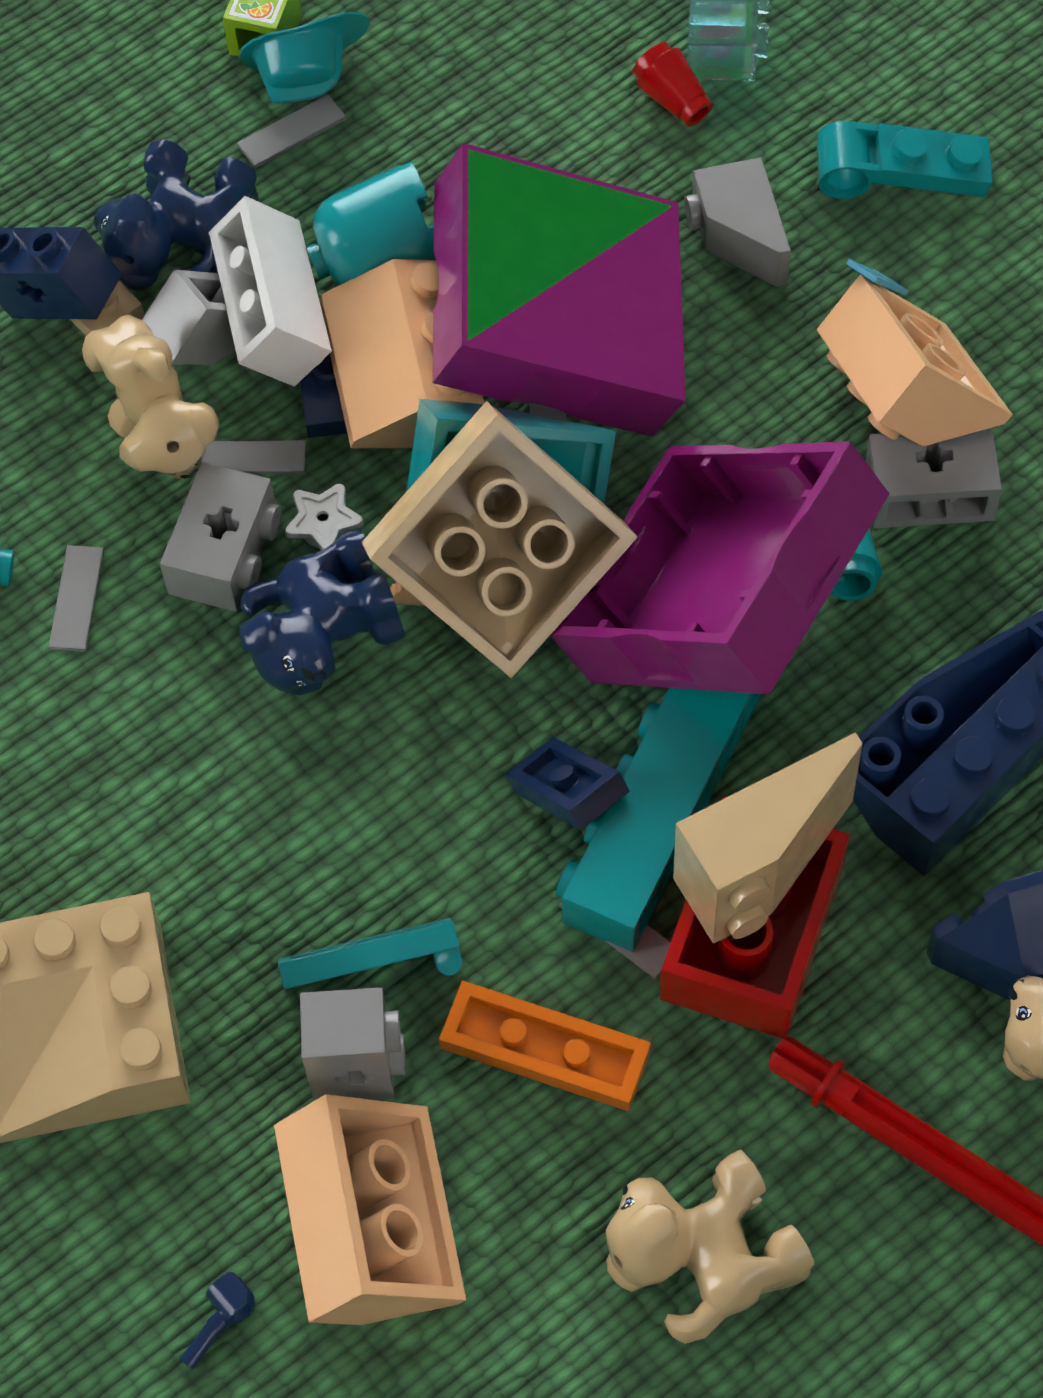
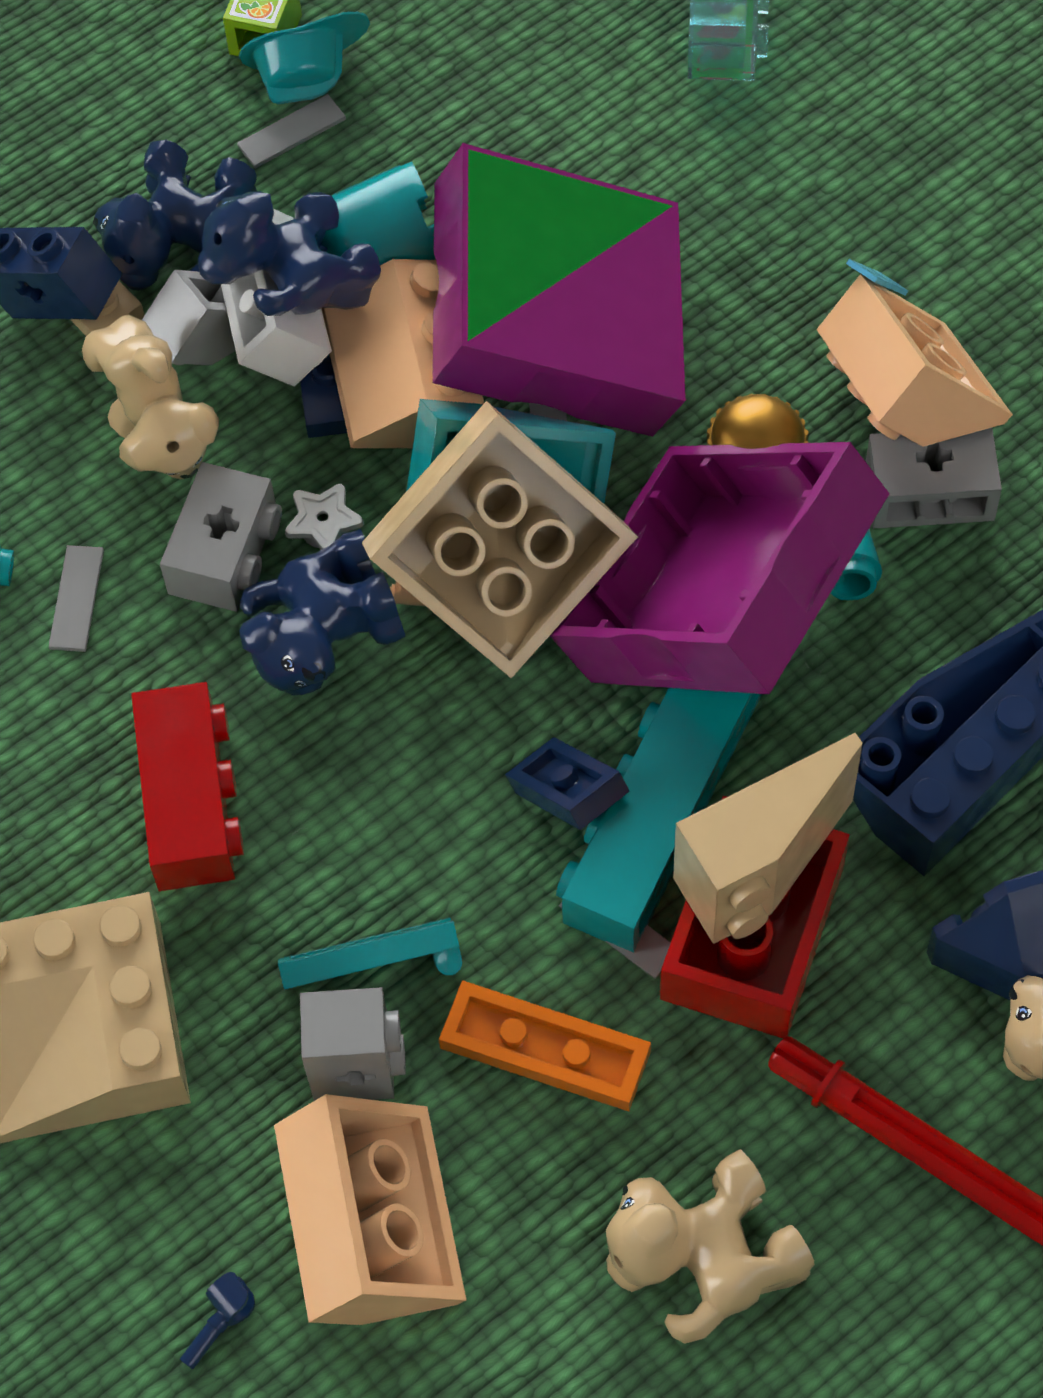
light grey window [194,440,306,475] -> none
red cone [633,42,713,127] -> none
light grey slope [684,157,791,287] -> none
teal plate [817,121,992,199] -> none
none -> red brick [131,682,244,892]
none -> dark blue animal [198,191,381,316]
none -> pearl gold hat [707,394,809,449]

